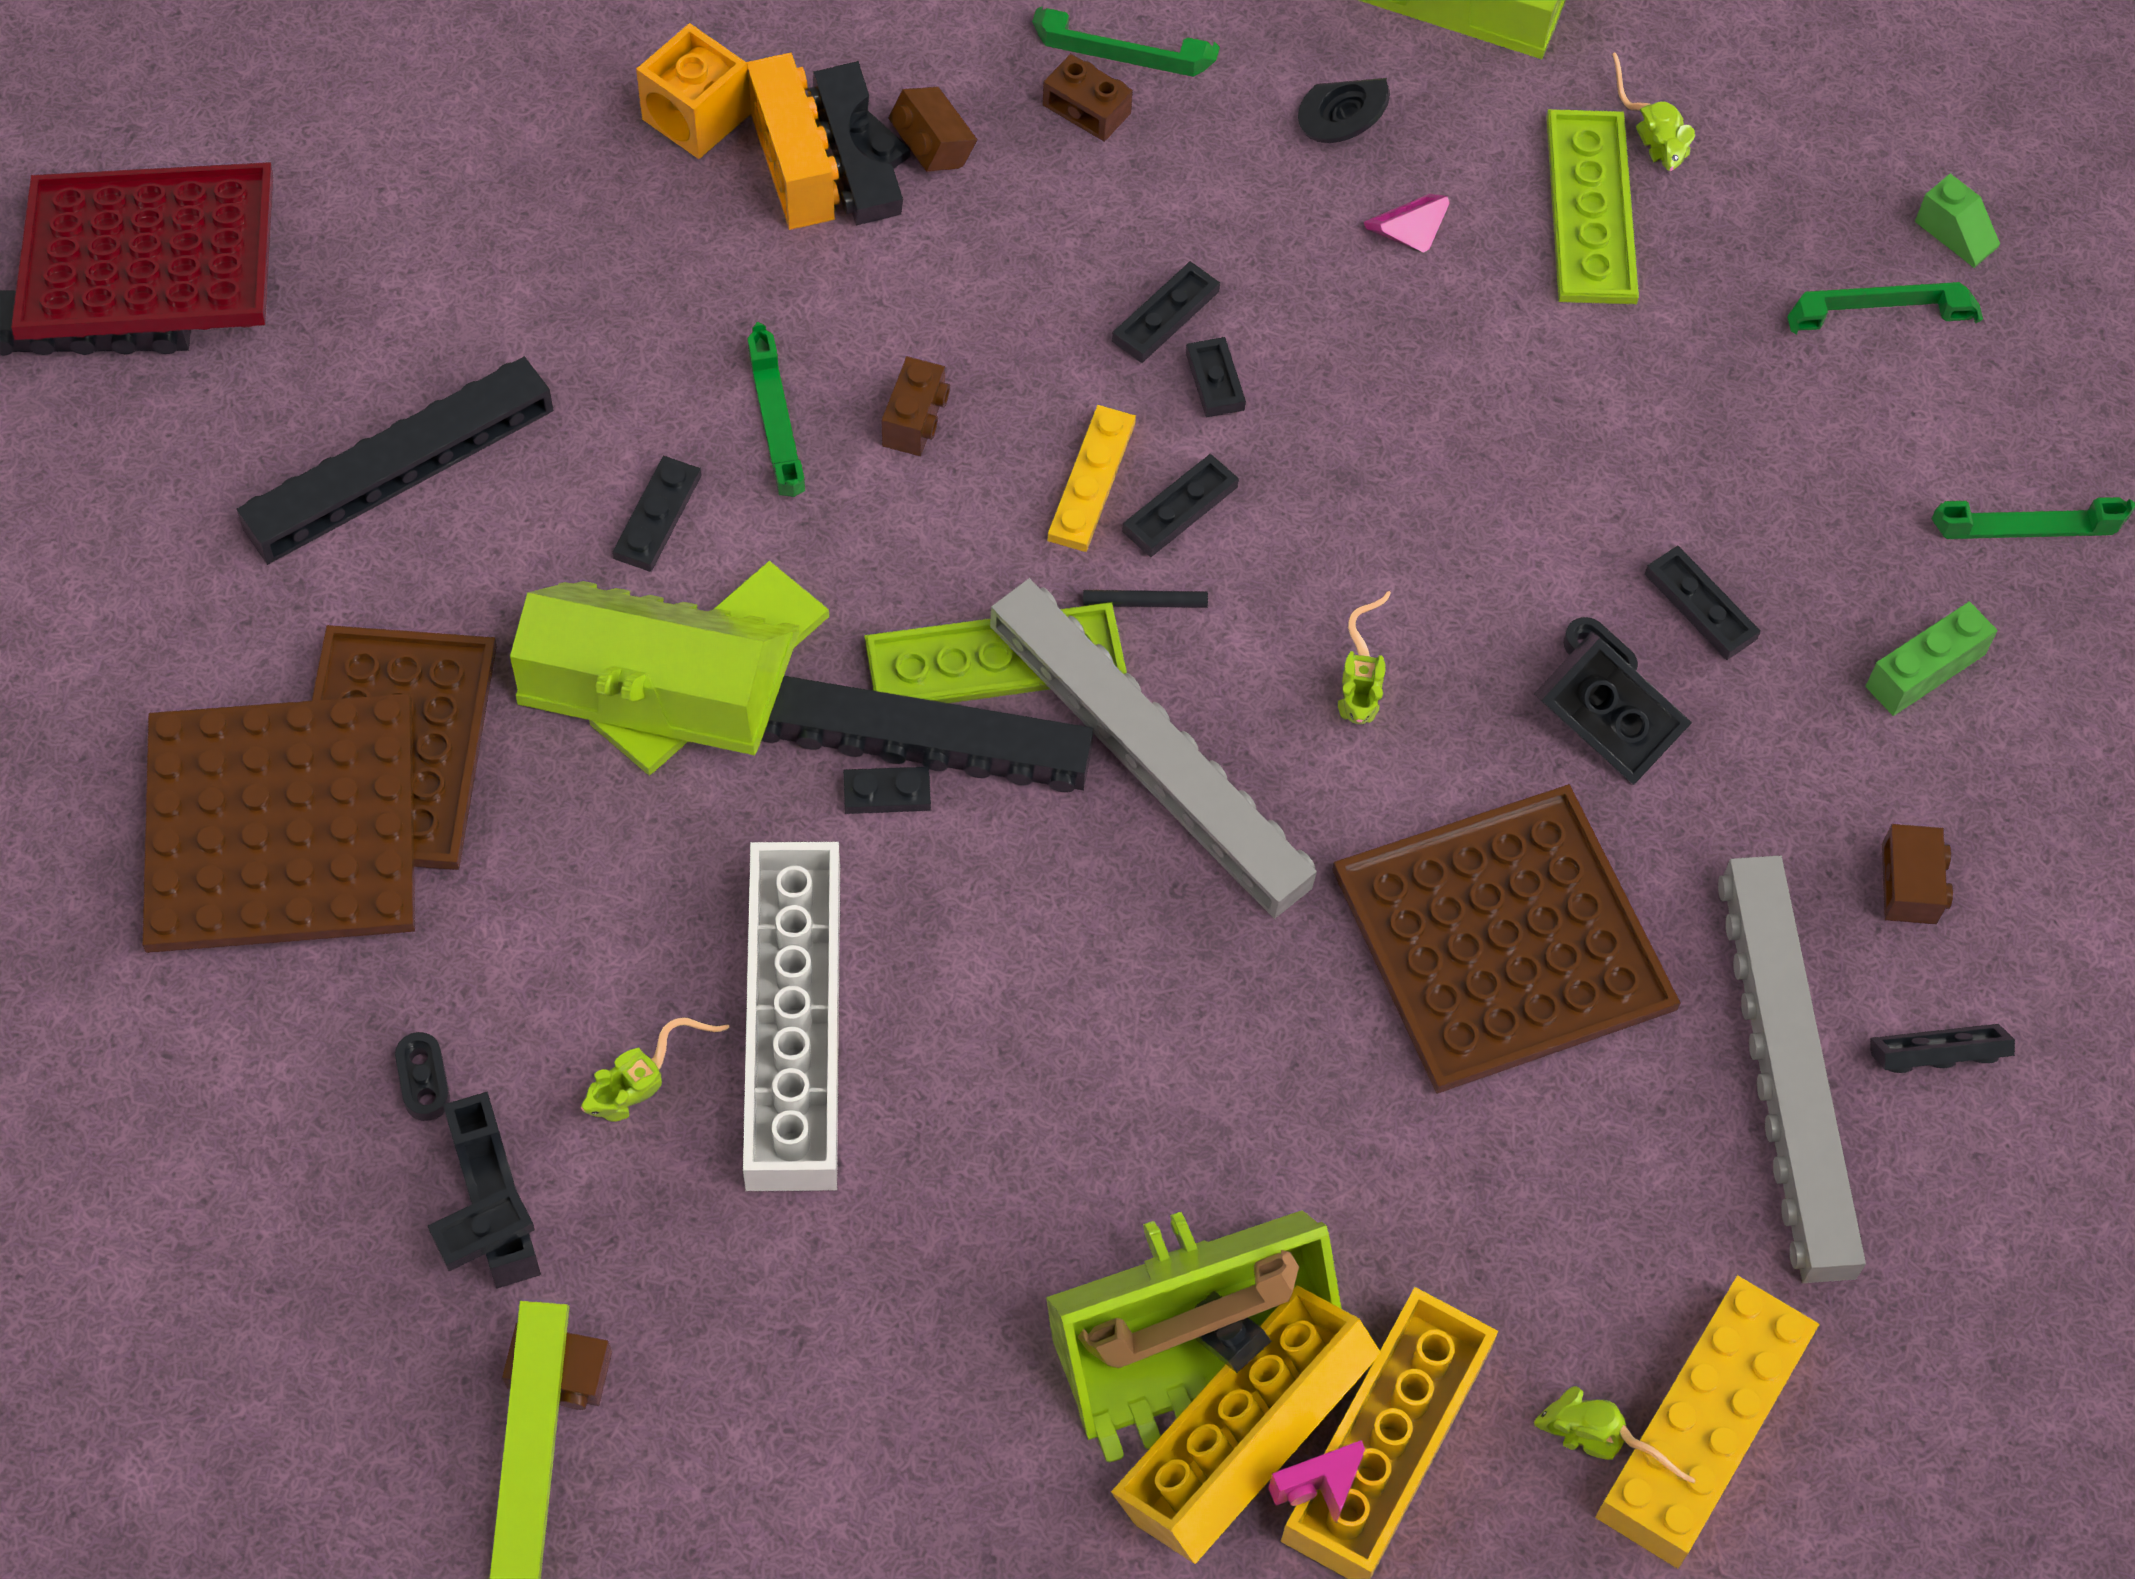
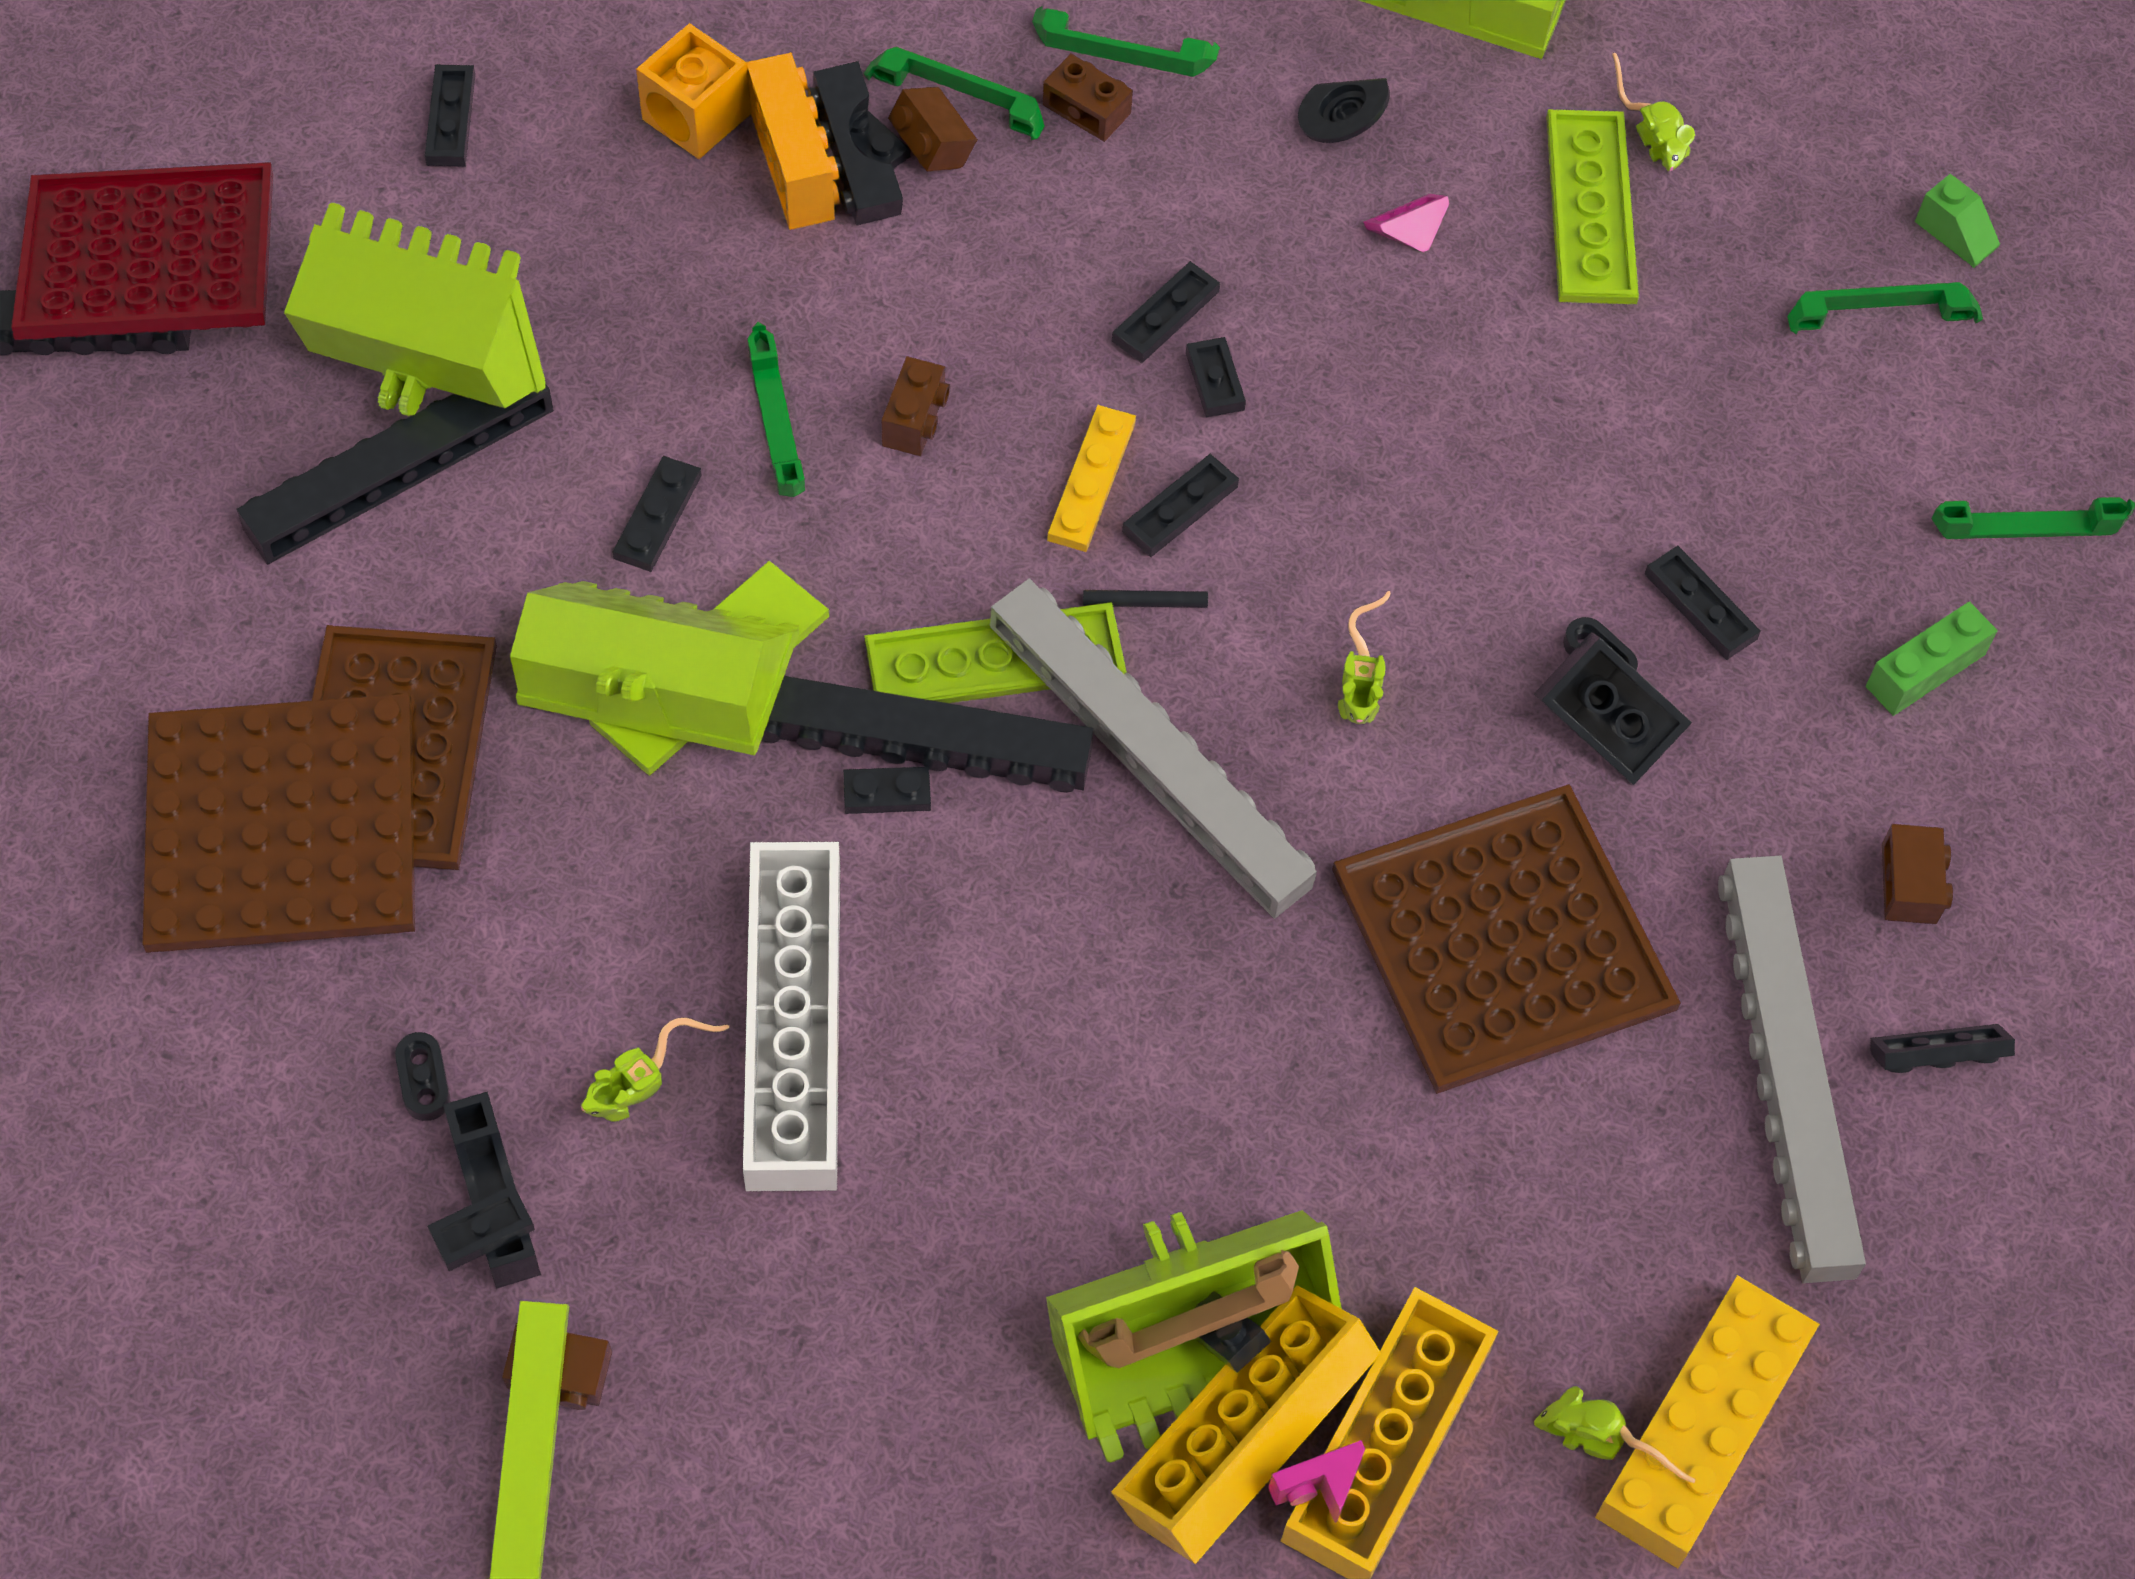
none -> lime piece [284,203,545,416]
none -> black plate [425,64,475,167]
none -> green piece [864,47,1045,141]

